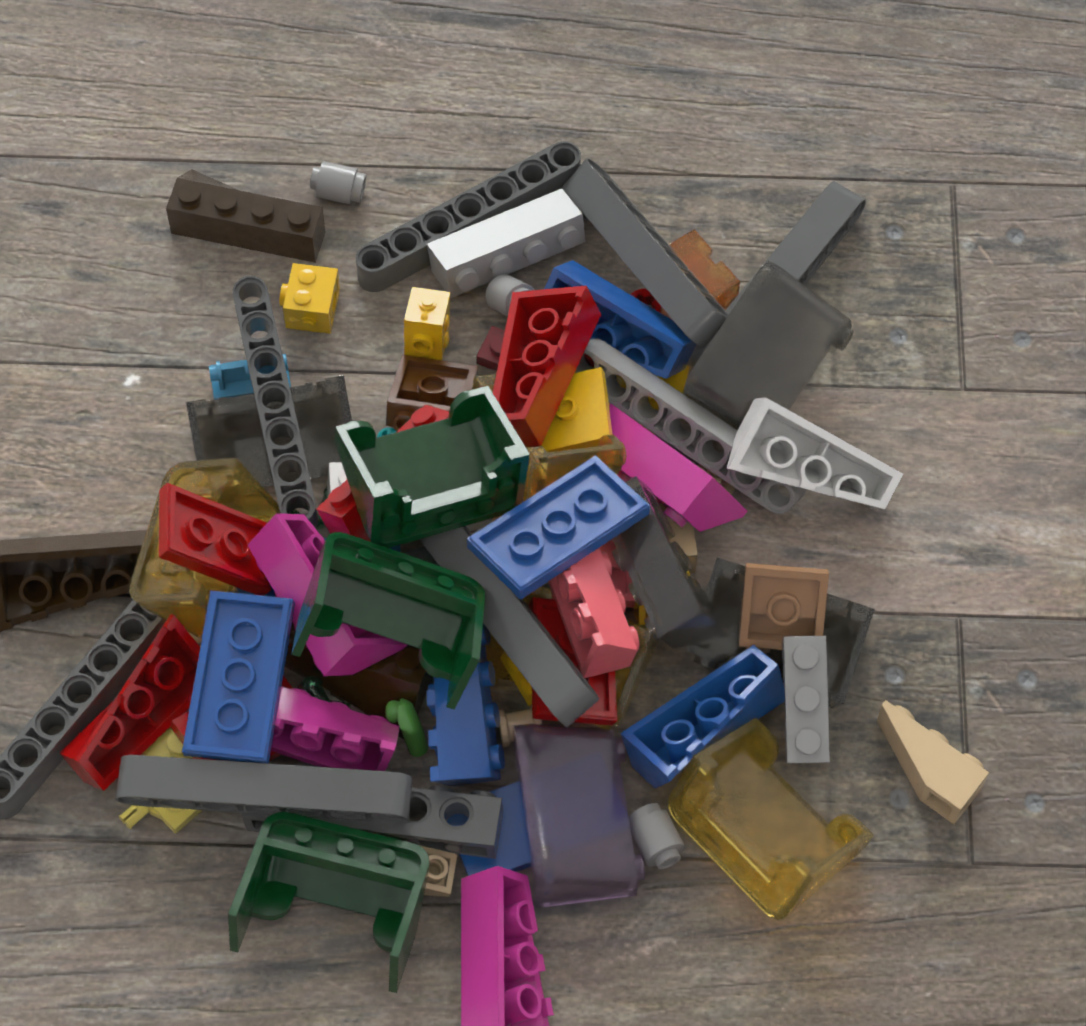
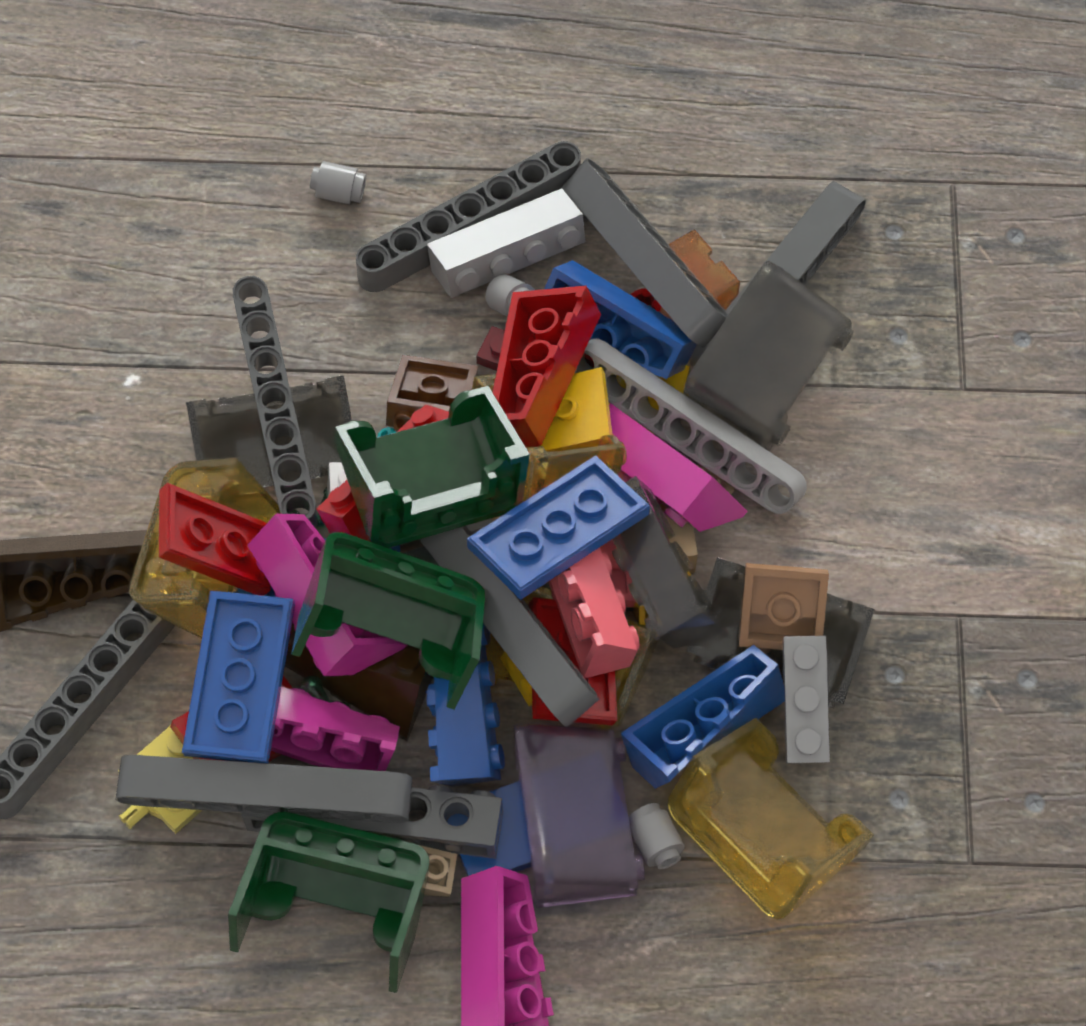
red wedge [59,614,200,791] -> none
dark brown wedge [166,169,326,263] -> none
dark azure hinge [209,354,291,400] -> none
yellow head [279,263,340,334] -> none
bright green arm [385,698,429,757] -> none
yellow head [404,287,450,360] -> none
tan bush [499,704,544,747] -> none
white wedge [726,397,903,509] -> none
tan slope [877,700,989,825] -> none

